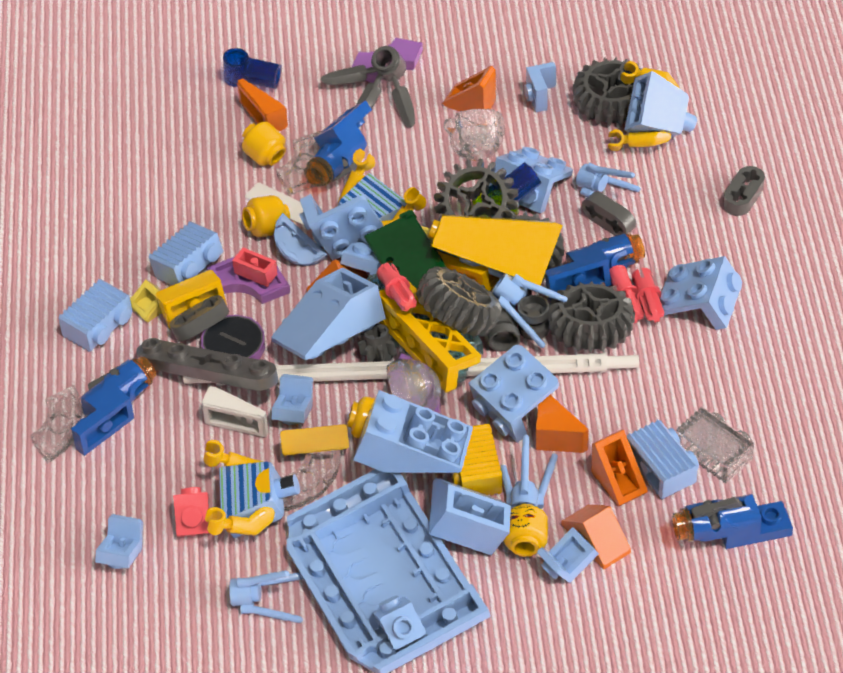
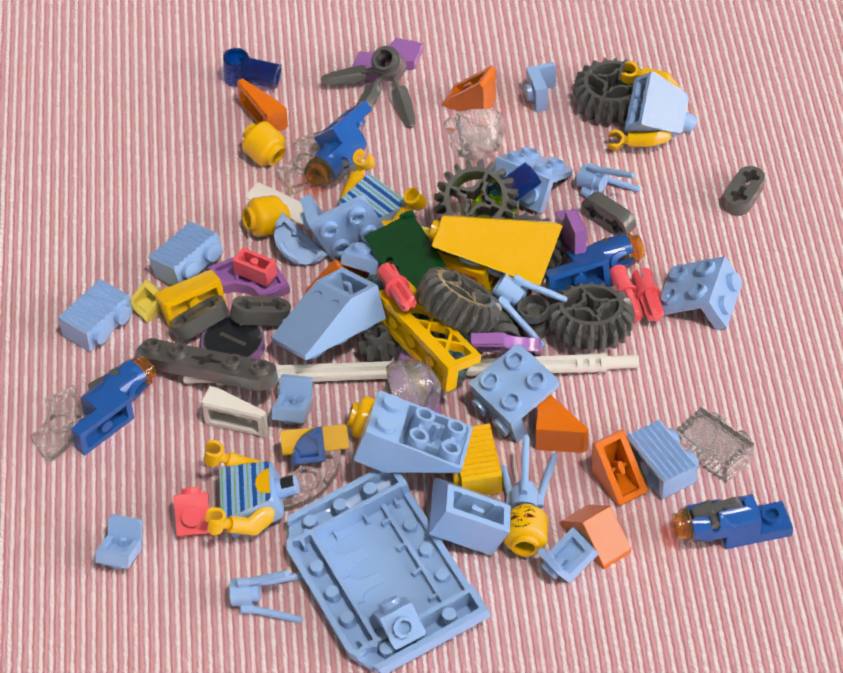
none -> dark grey beam [230,296,291,326]
none -> blue tile [292,426,326,465]
none -> medium lavender tile [471,332,542,356]
none -> medium lavender tile [555,209,587,255]

